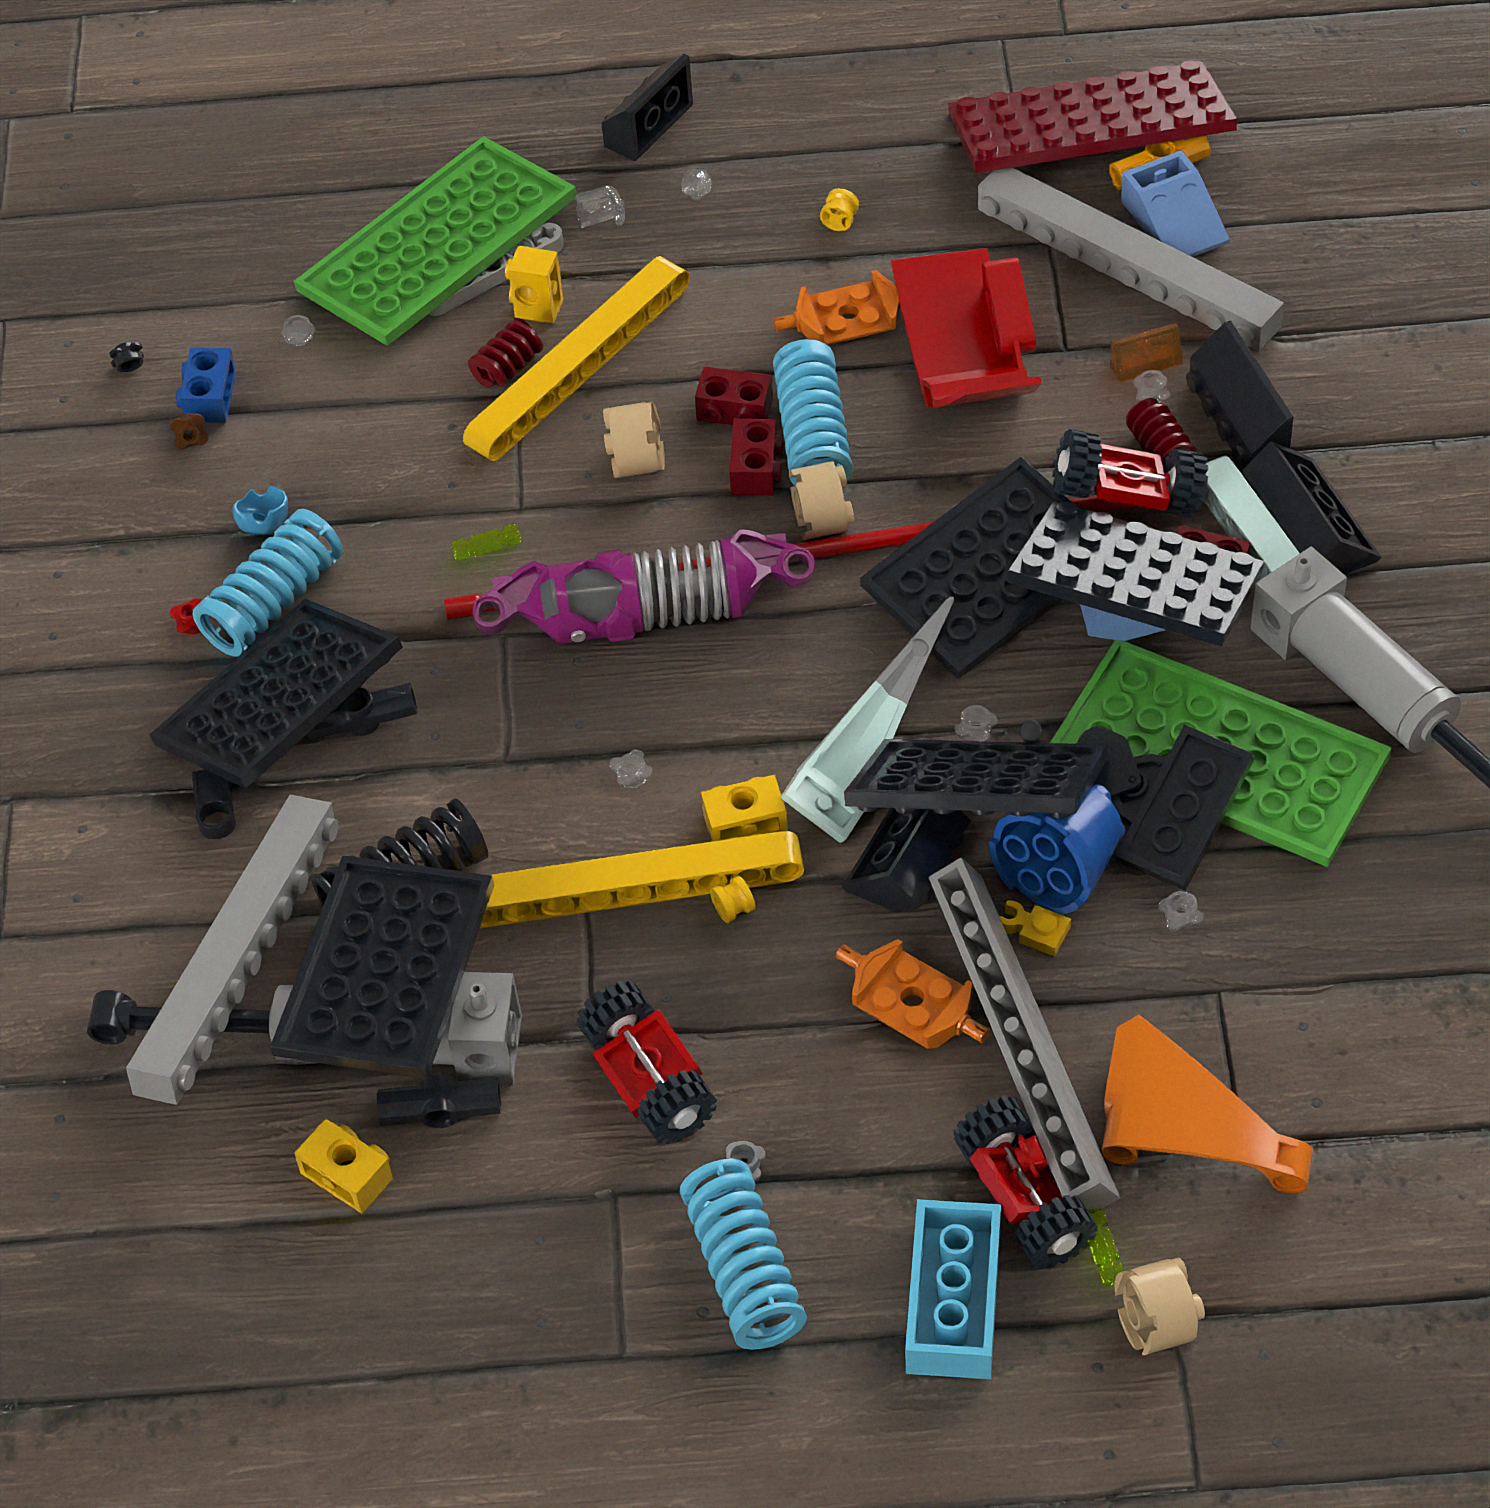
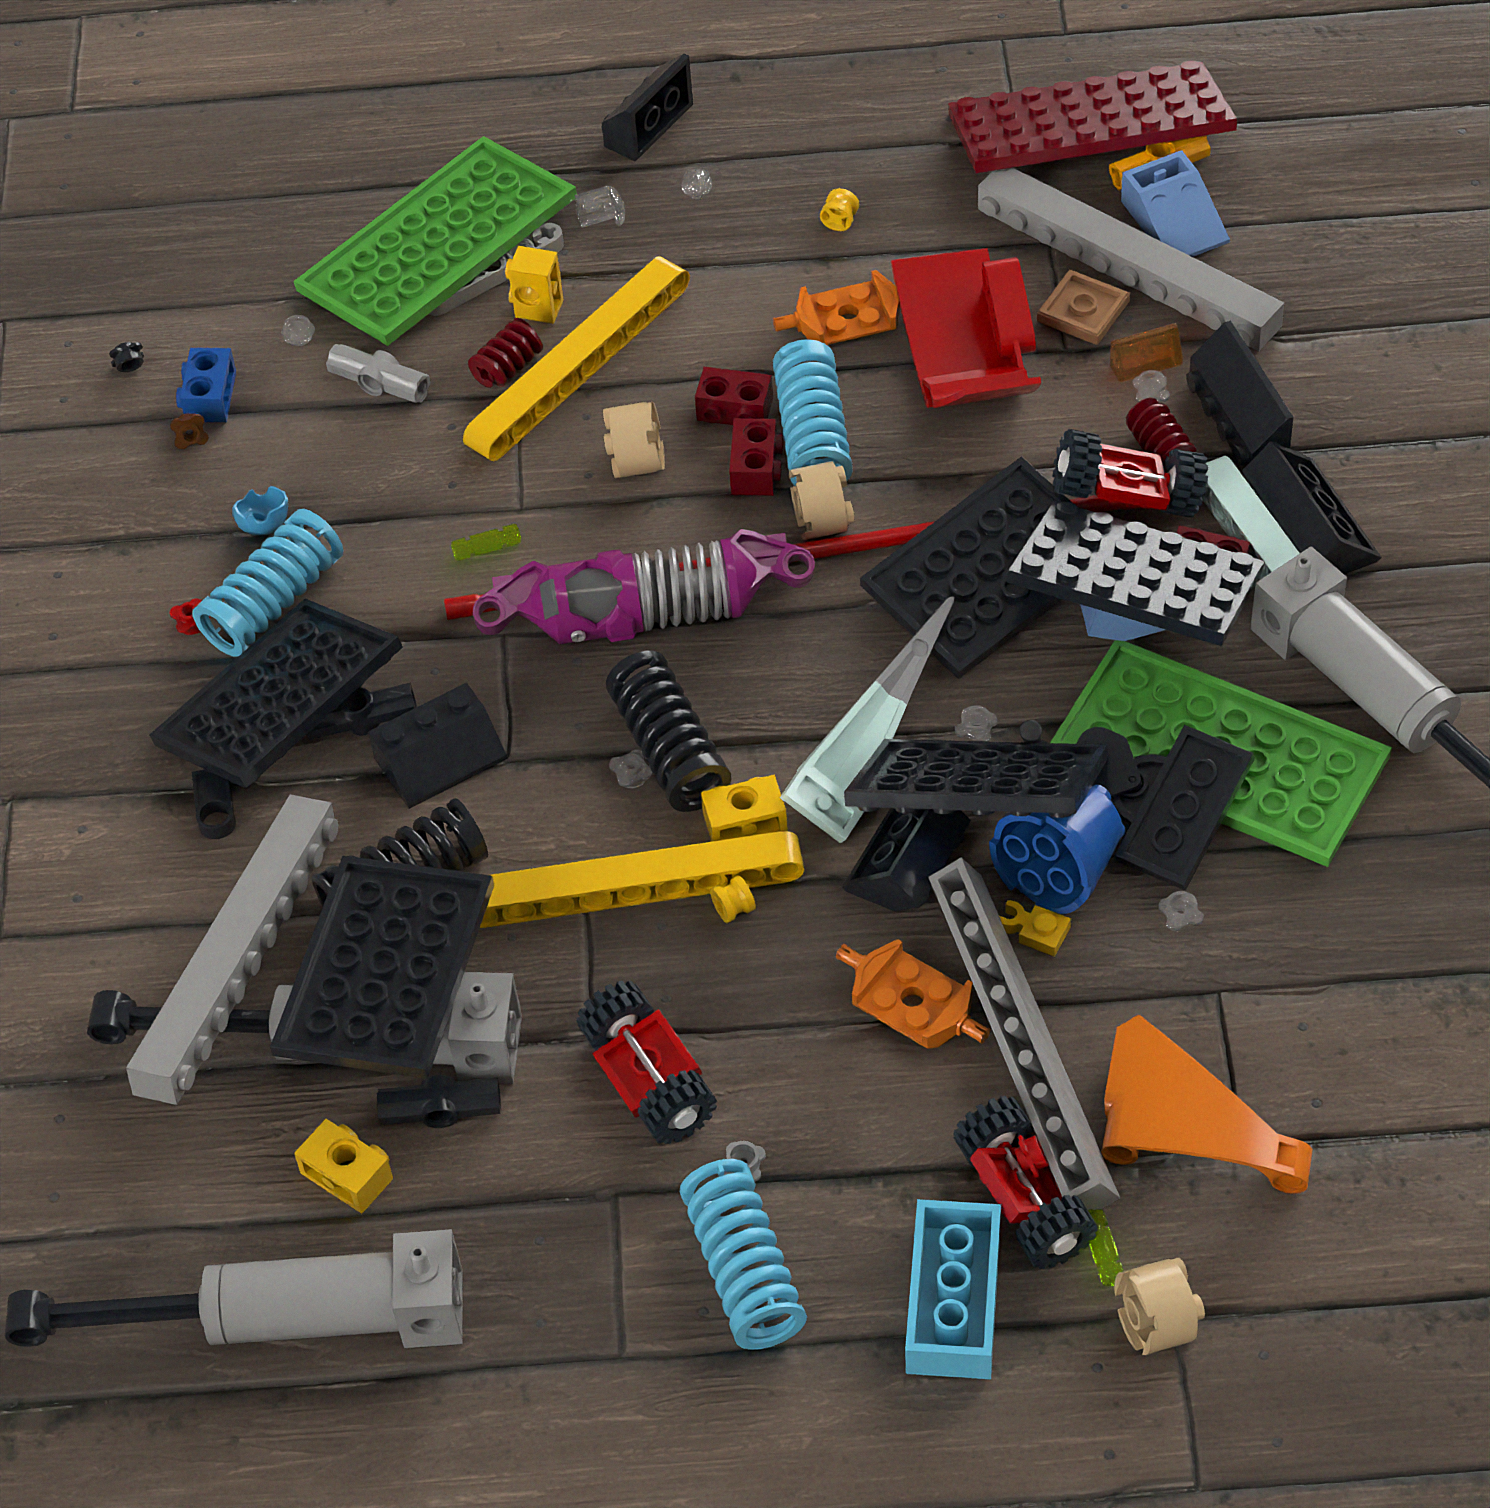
none -> light grey piece [5,1229,463,1348]
none -> light grey piece [326,344,430,403]
none -> black slope [368,682,507,809]
none -> black piece [606,650,732,812]
none -> medium nougat plate [1037,269,1130,345]

